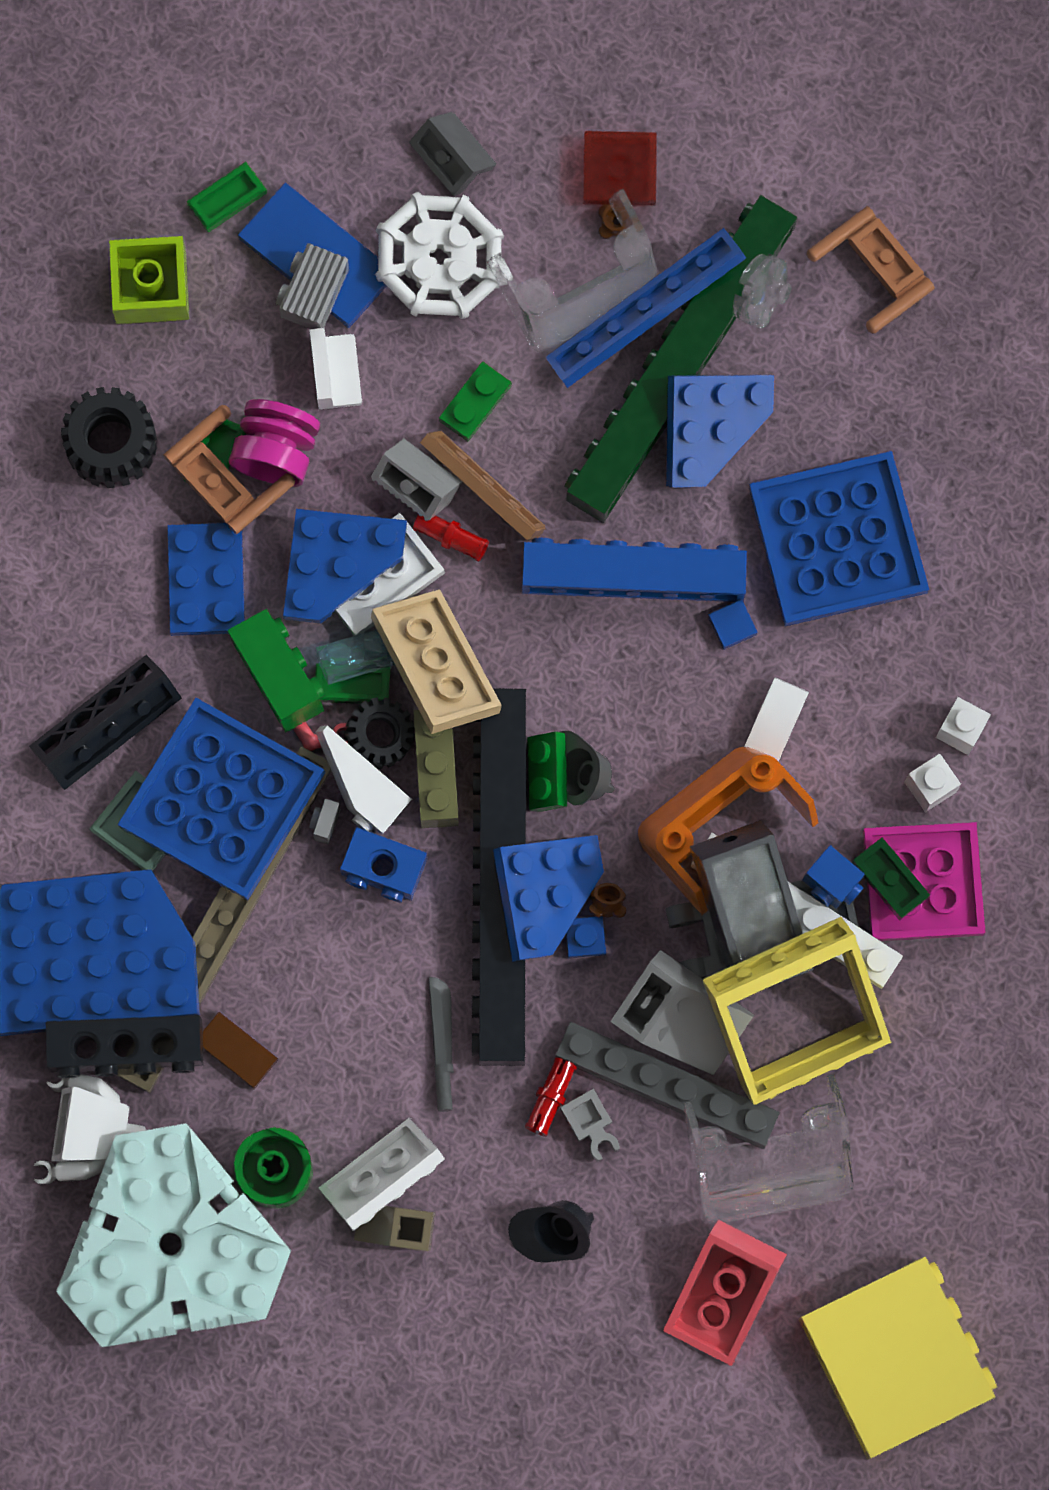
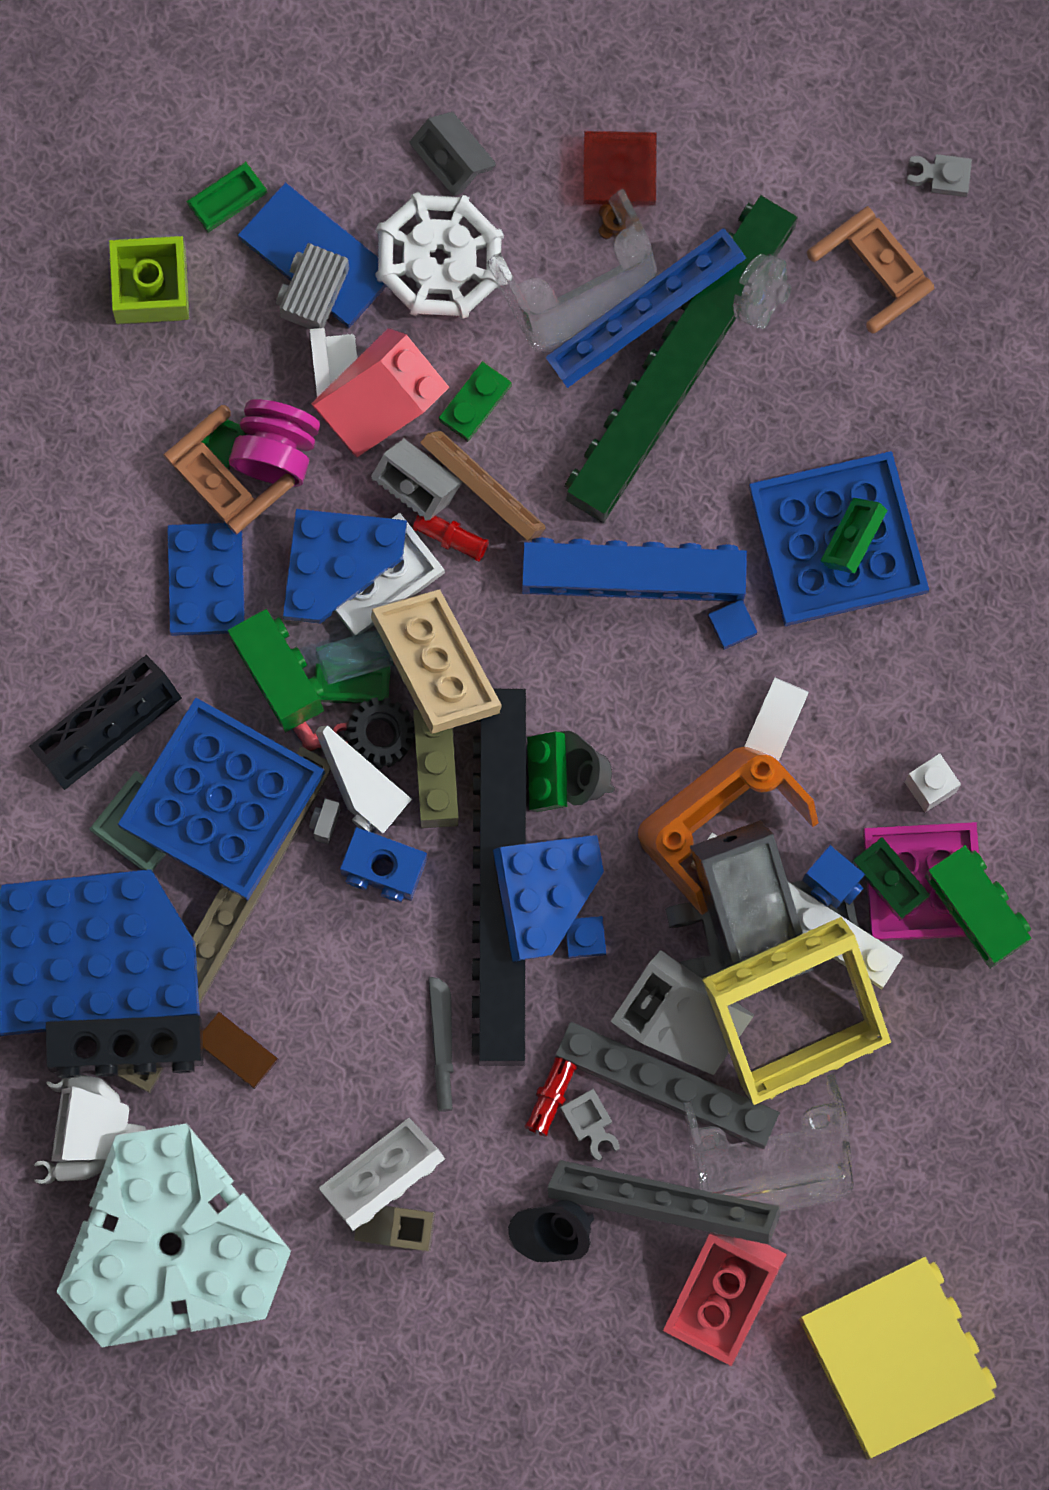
black tyre [61,387,157,488] -> none
green brick [234,1127,313,1209] -> none
reddish brown plate [589,883,627,918] -> none
plate [666,374,774,488] -> none
white brick [936,697,991,755] -> none
none -> coral slope [311,328,450,457]
none -> dark grey plate [547,1160,780,1245]
none -> green plate [820,498,888,574]
none -> light grey plate [907,154,972,197]
none -> green brick [924,845,1031,969]

